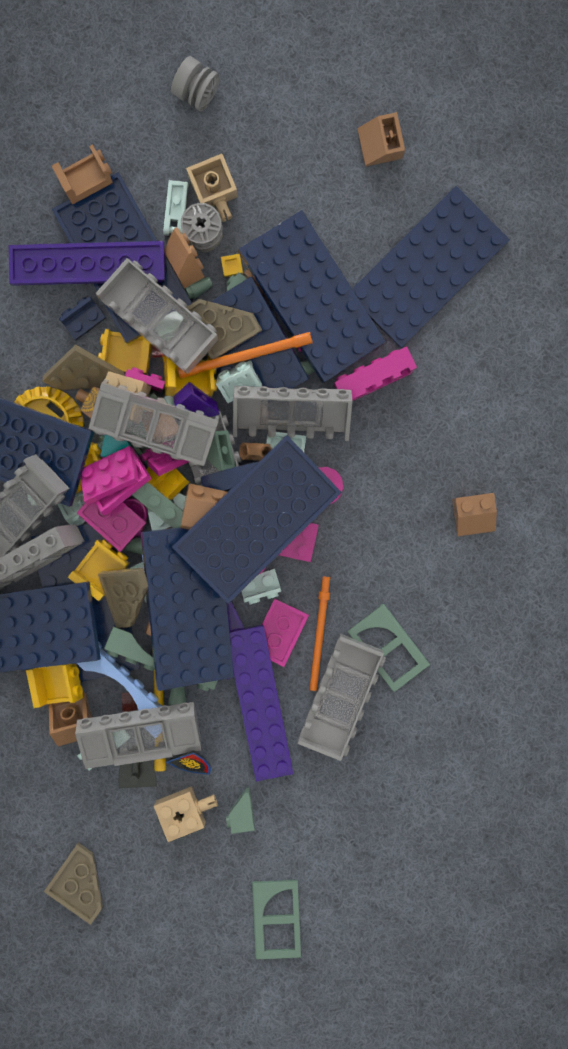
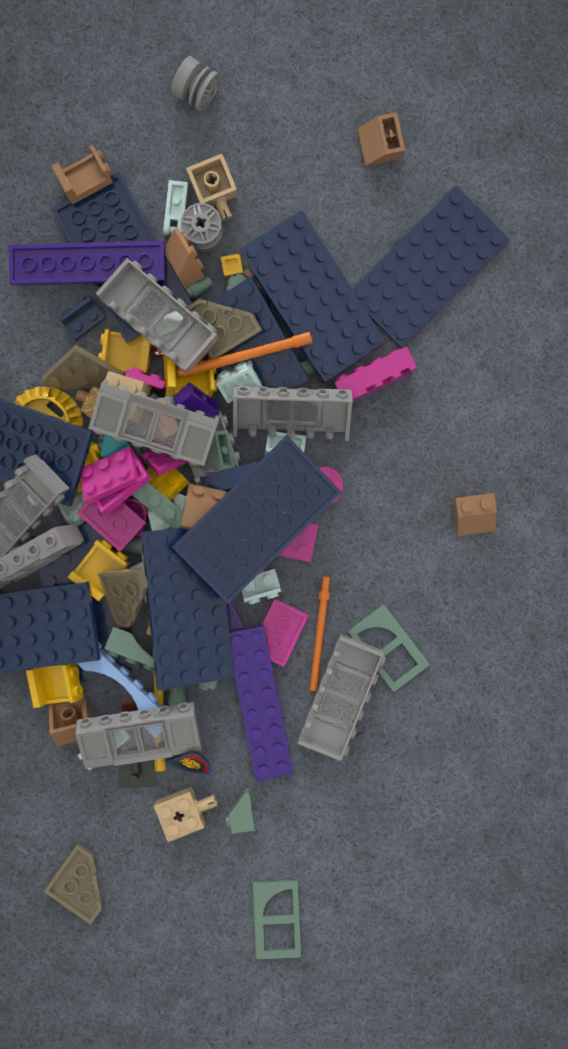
medium nougat piece [239,442,272,461] -> none

